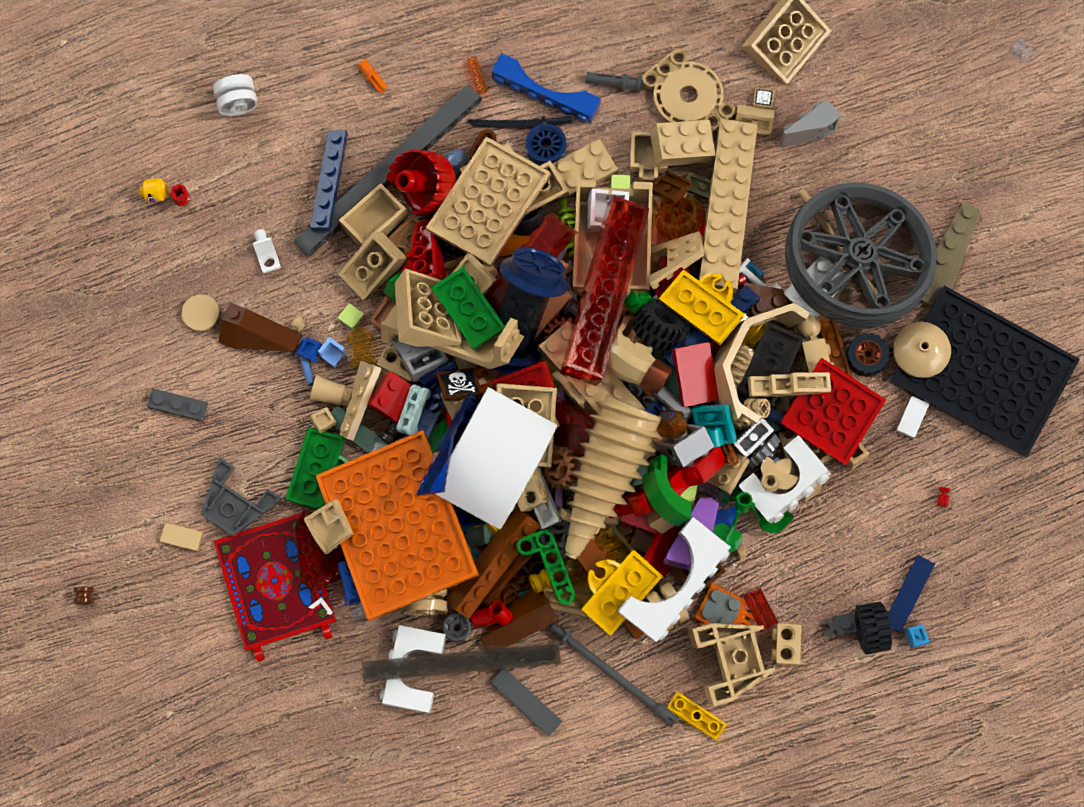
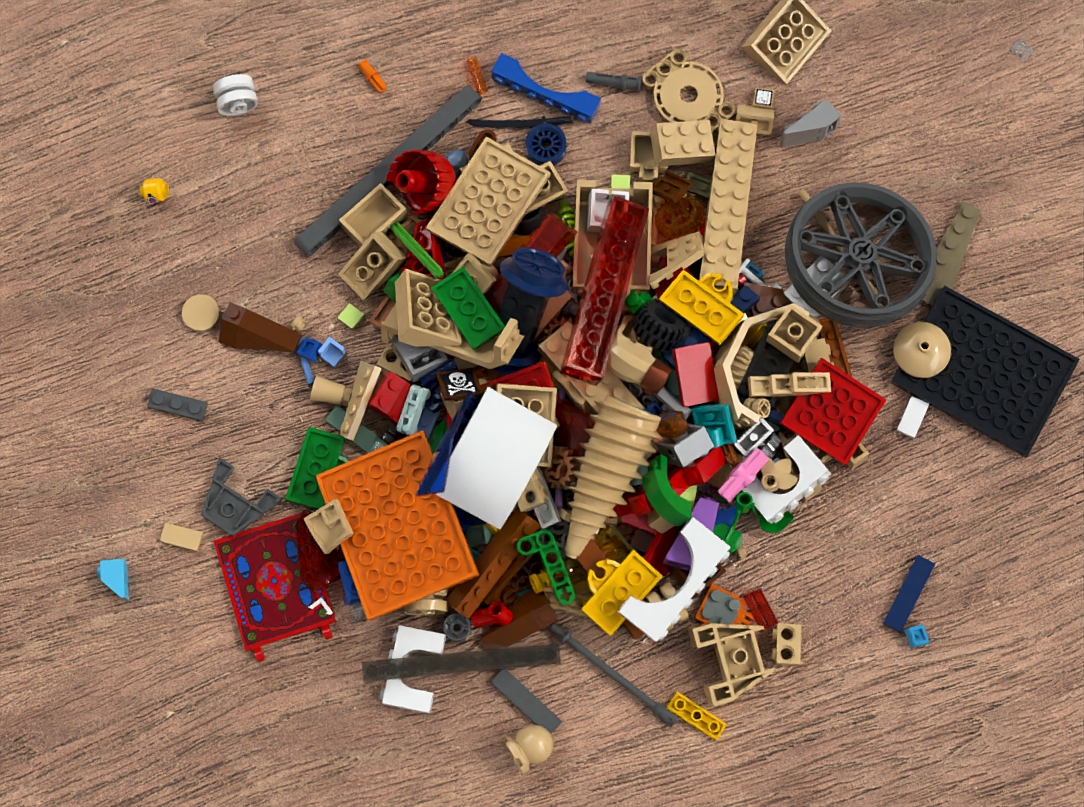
reddish brown wheel [73,586,94,605] -> none
red bush [170,184,190,206] -> none
white bracket [253,230,281,274] -> none
plate [310,130,348,231] -> none
tan tile [310,407,337,433] -> none
clear yellow tile [346,325,377,371] -> none
tan plate [552,139,618,197] -> none
dark grey plate [820,613,857,637] -> none
black wheel [846,333,890,377] -> none
black tyre [854,601,892,655] -> none
red piece [937,487,950,507] -> none
none -> medium azure slope [97,559,129,601]
none -> bright green axle [390,222,444,279]
none -> tan tile [502,724,554,775]
none -> bright pink piece [717,448,769,503]
none -> tan brick [766,304,823,363]

